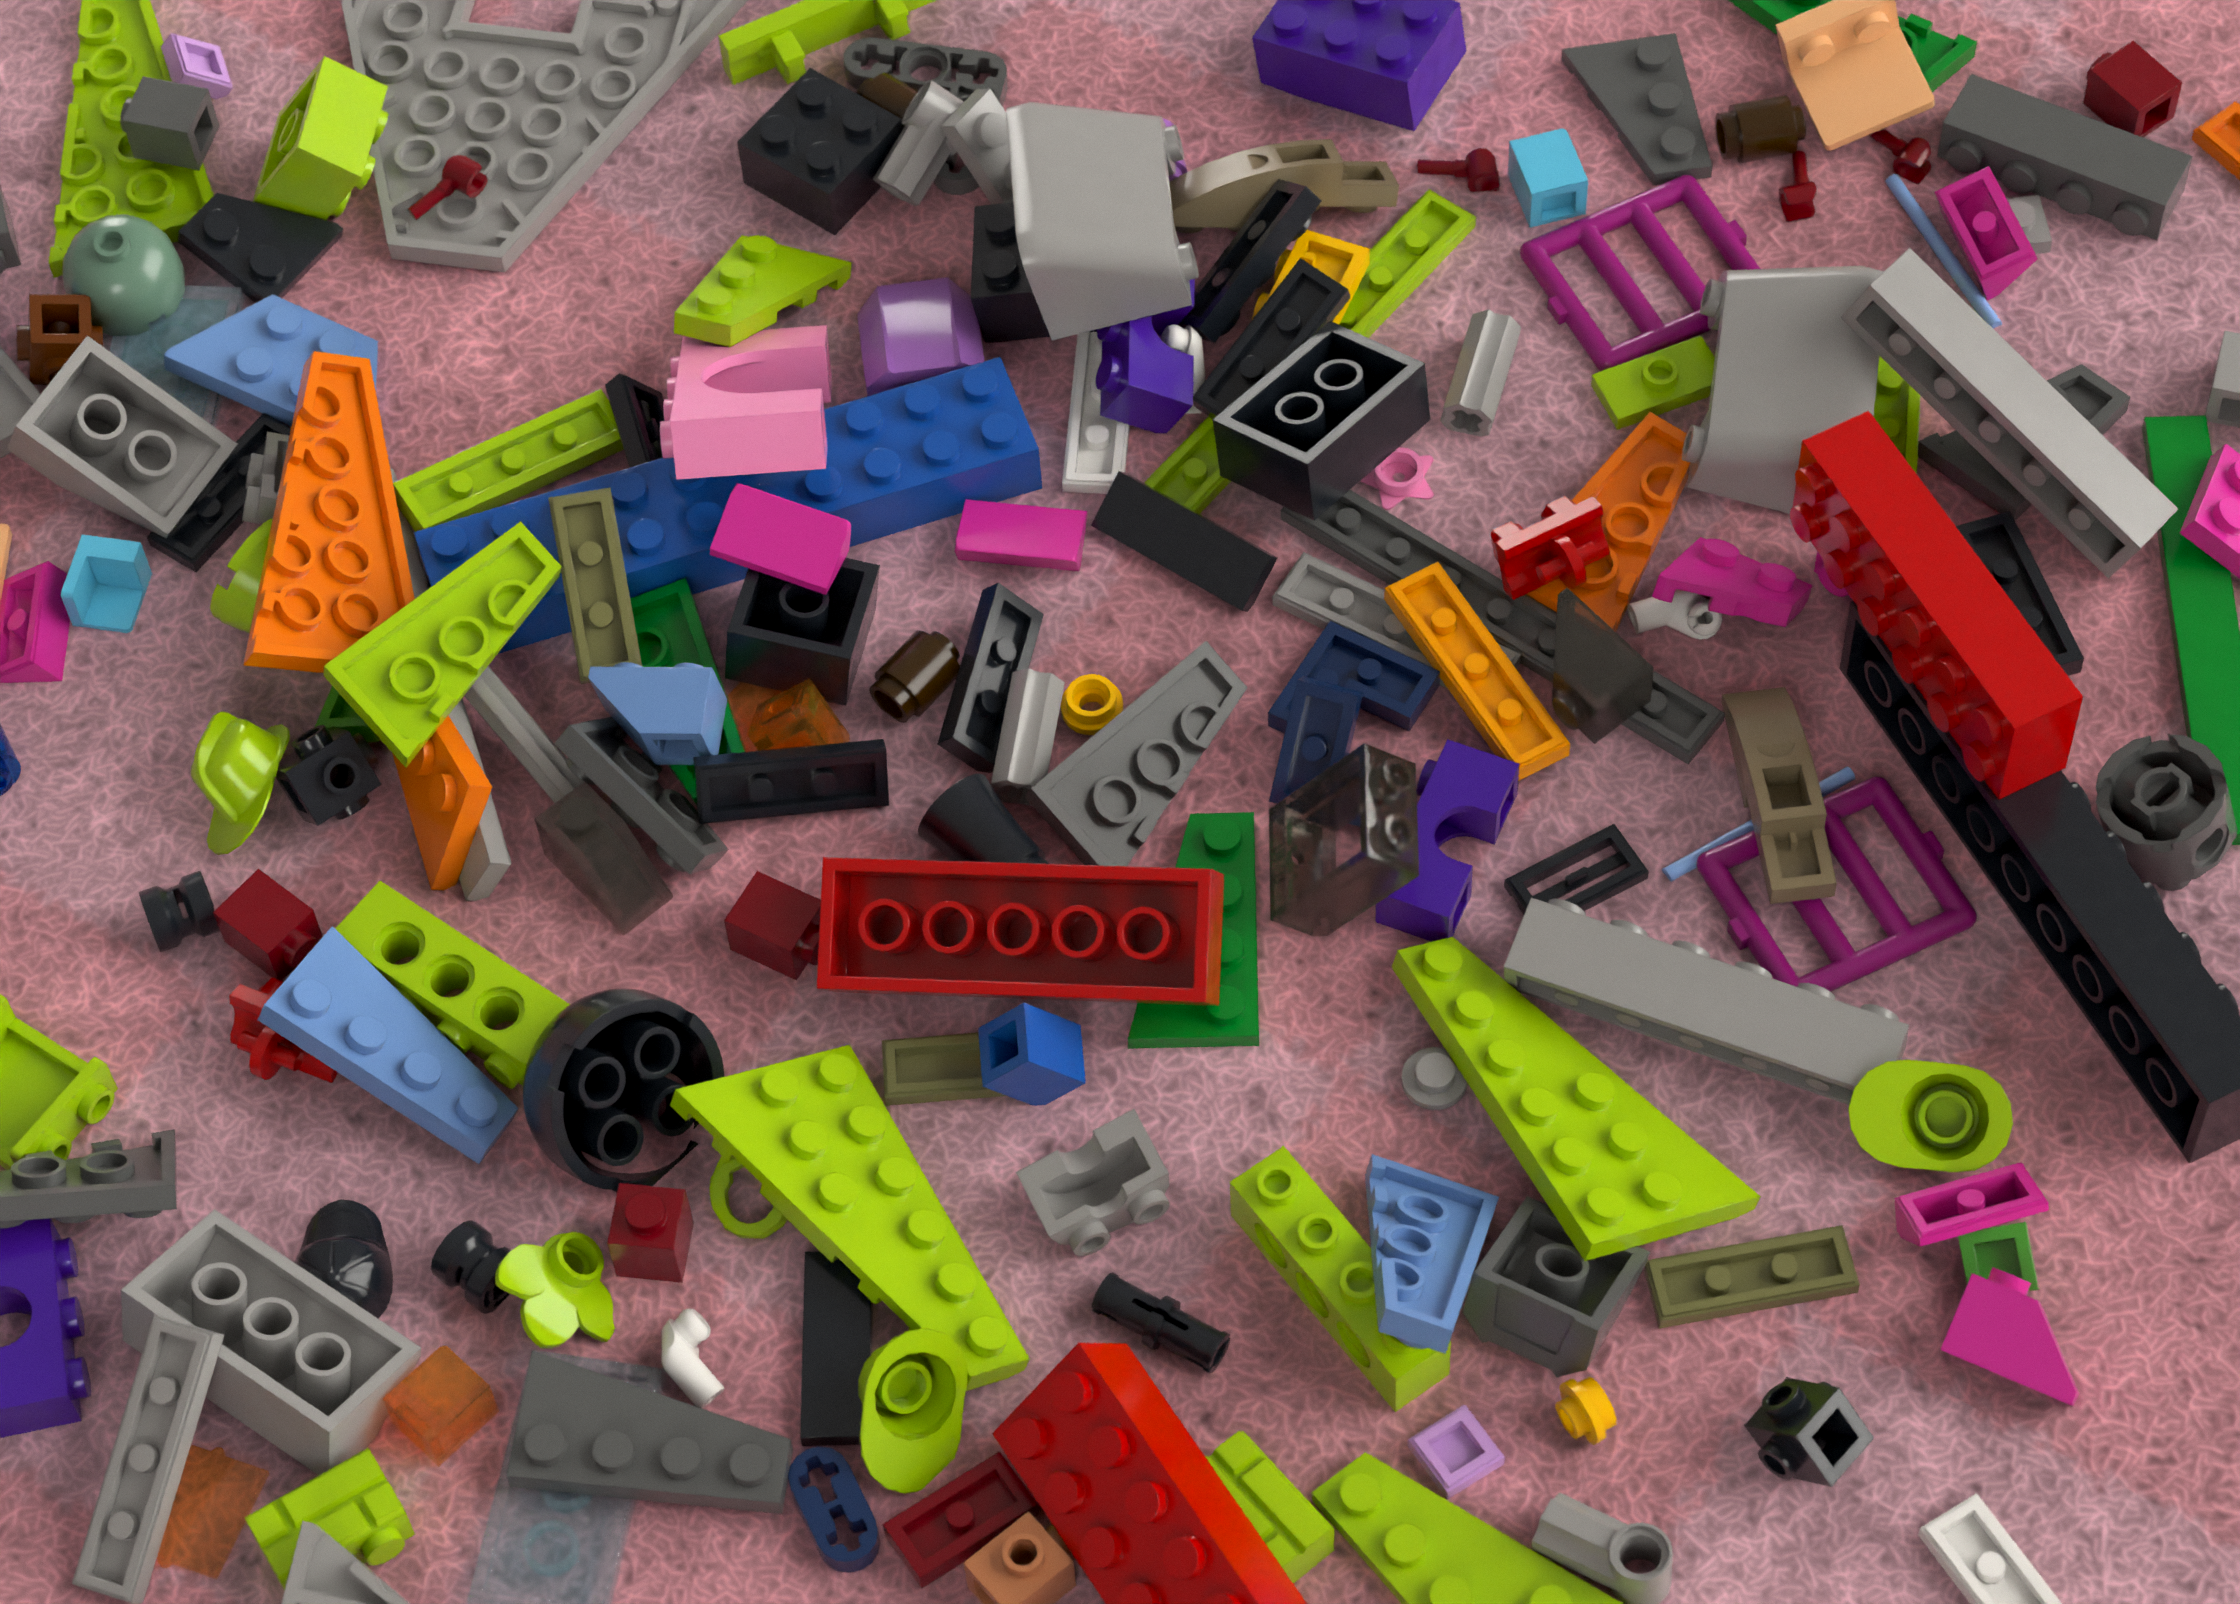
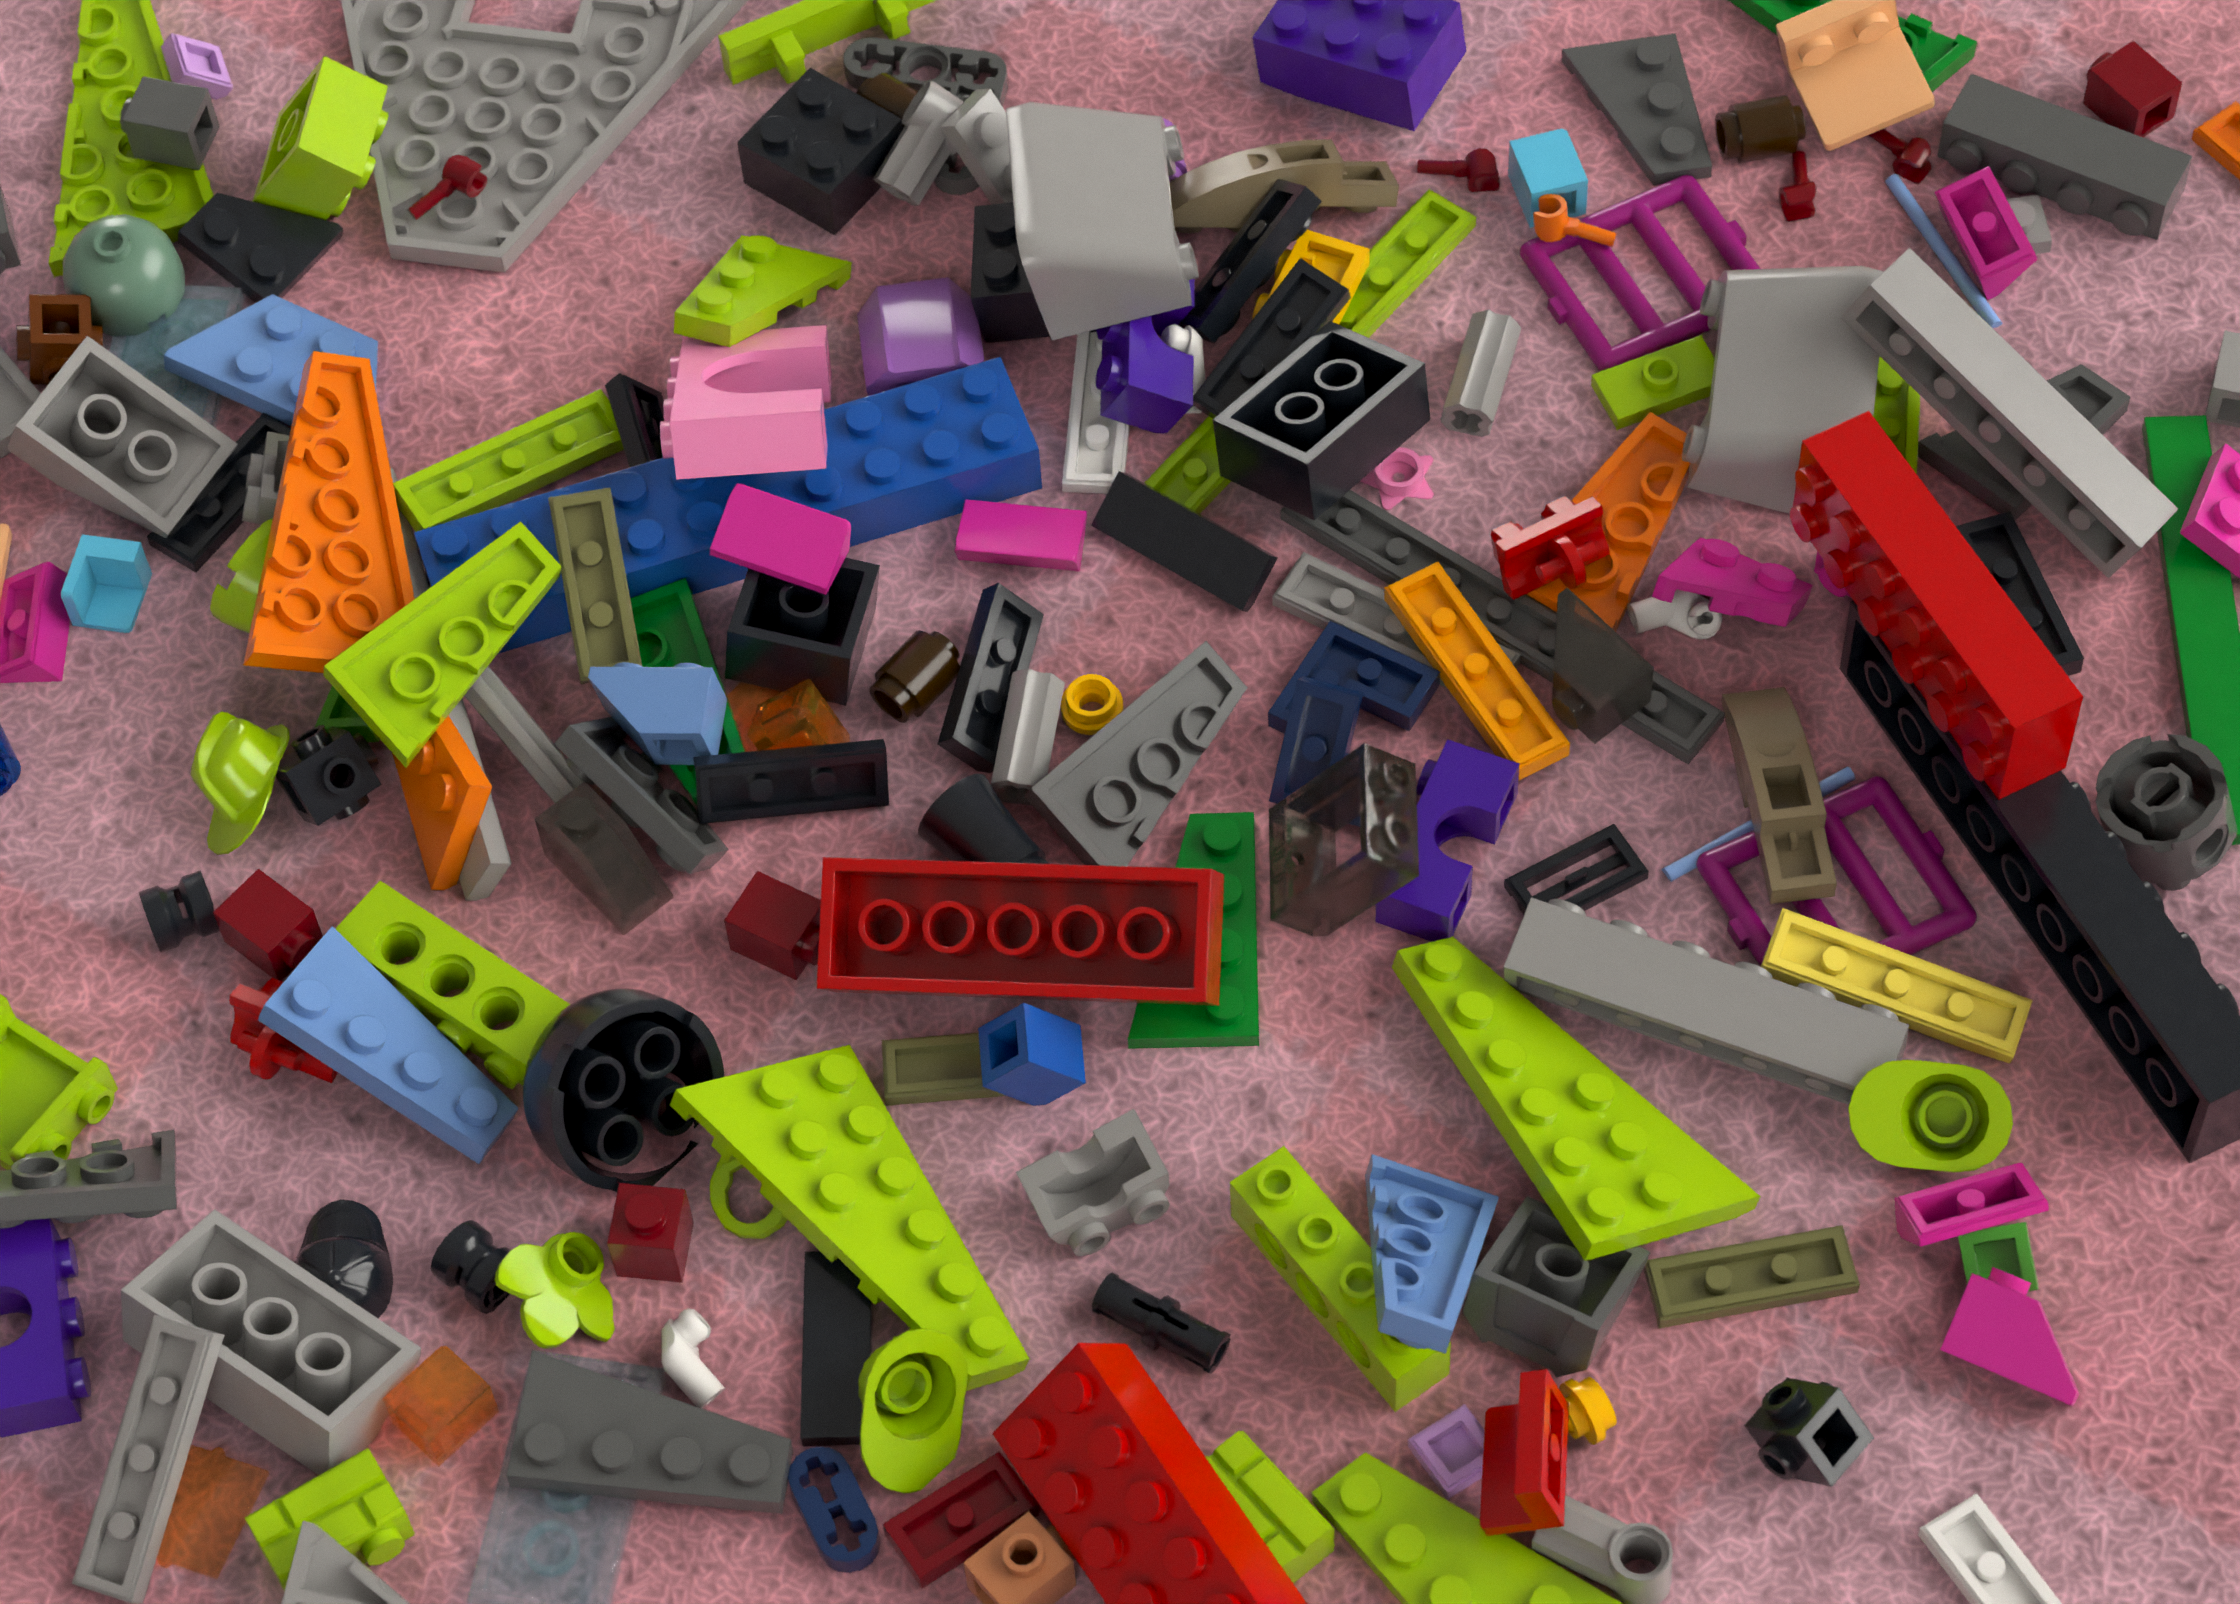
light grey plate [1402,1047,1468,1110] -> none
none -> red panel [1479,1369,1569,1536]
none -> orange hand [1533,194,1617,247]
none -> light yellow tile [1761,908,2033,1063]

